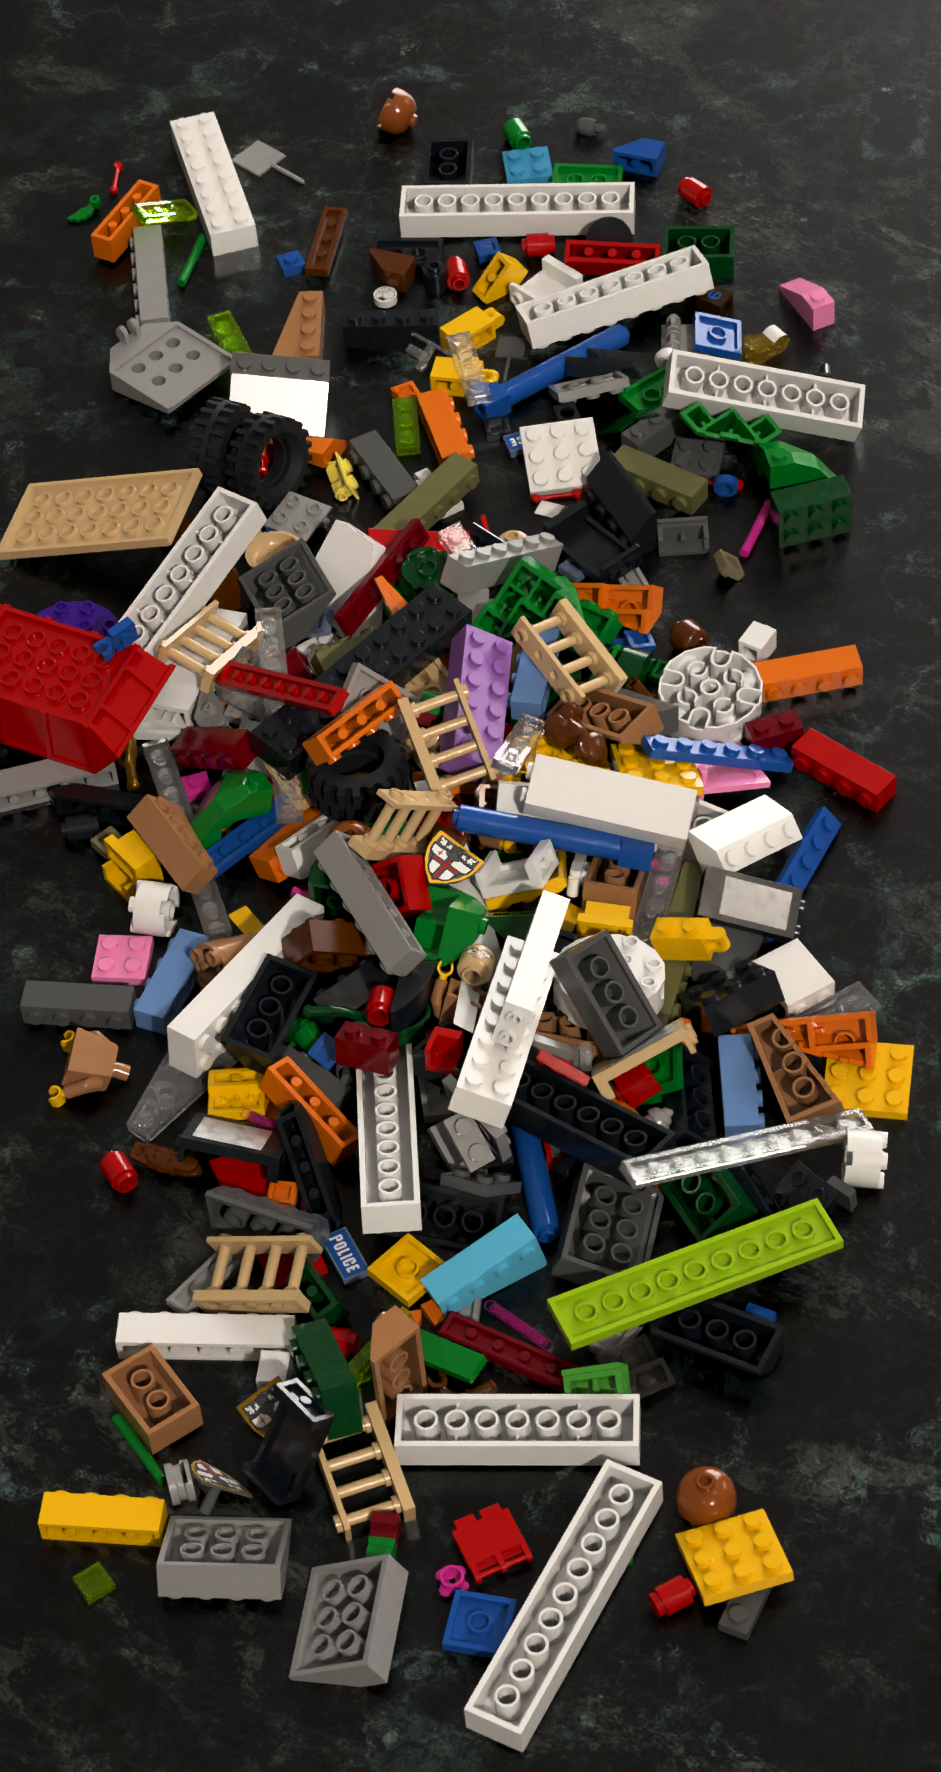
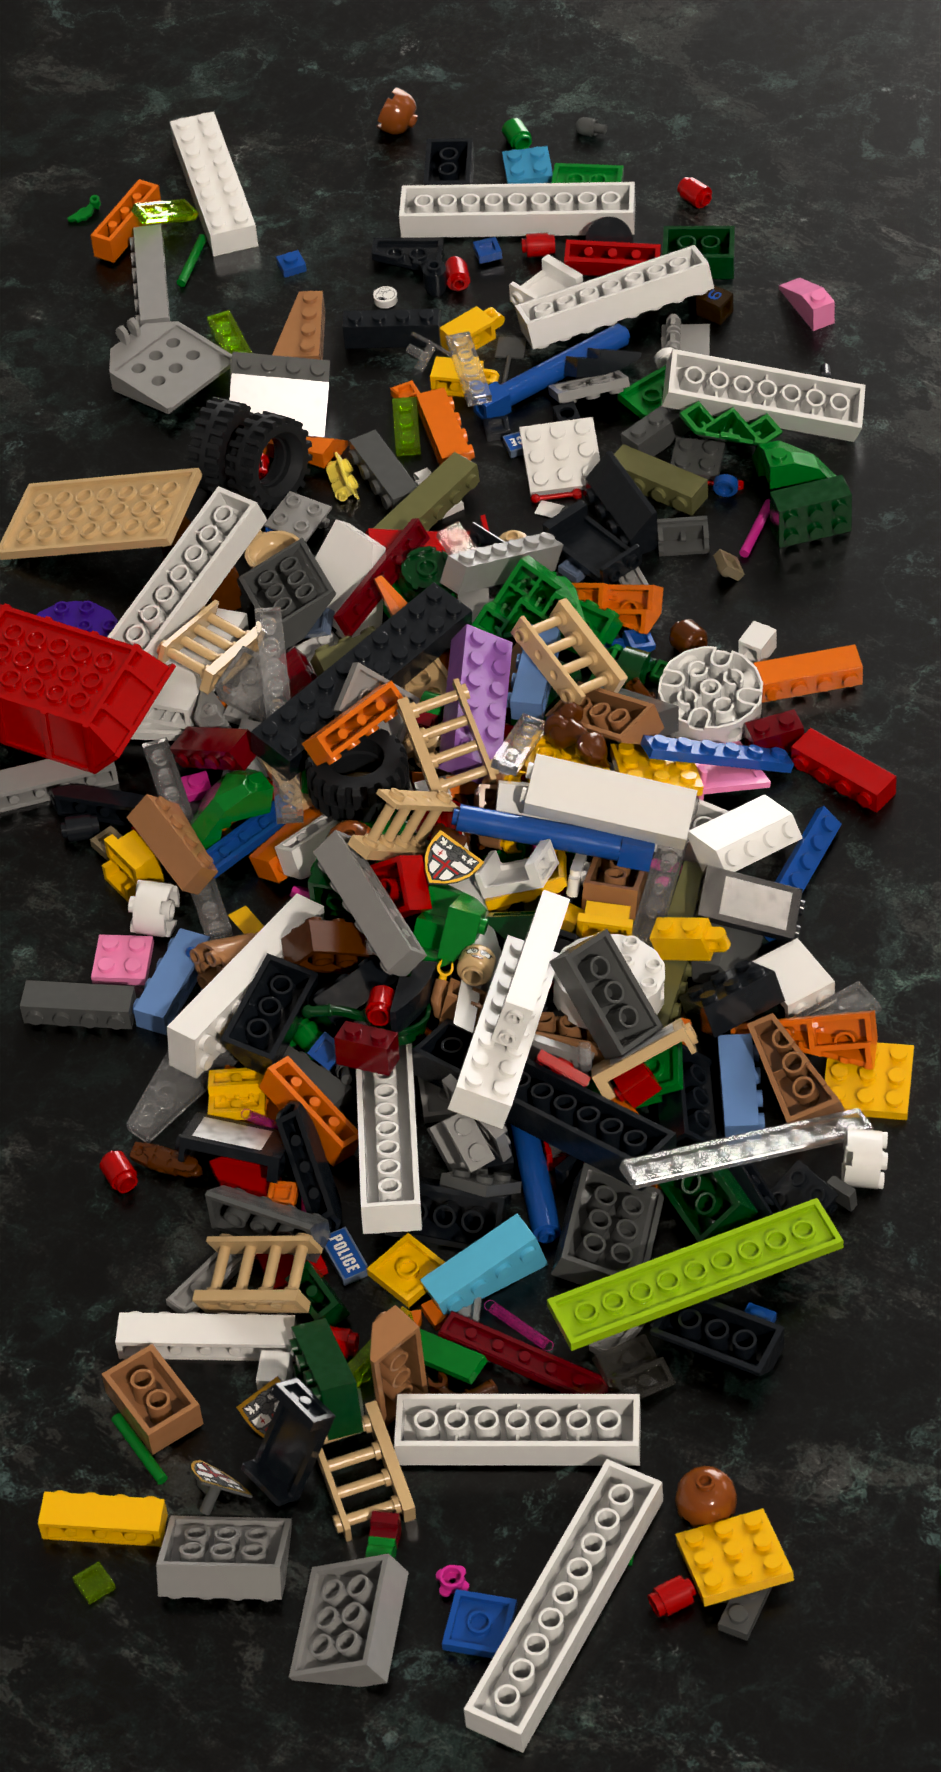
medium nougat torso [48,1027,131,1108] -> none
blue plate [93,616,139,662] -> none
red hinge [109,162,123,195] -> none
pearl gold piece [117,736,139,793] -> none
light grey wheel [163,1459,197,1506] -> none
red plate [215,660,350,716] -> none
light grey piece [232,140,305,184] -> none
reddish brown plate [305,206,348,277] -> none
reddish brown slope [369,248,417,292] -> none
red panel [424,1026,464,1074] -> none
red plate [451,1503,533,1584] -> none
yellow slope [472,252,528,304] -> none
bright green hinge [561,1362,631,1394] -> none
dark green piece [597,408,660,436] -> none
blue slope [613,138,666,177] -> none
light grey plate [644,1107,673,1129] -> none
plate [692,311,742,360] -> none
clear yellow leg [742,325,790,365] -> none

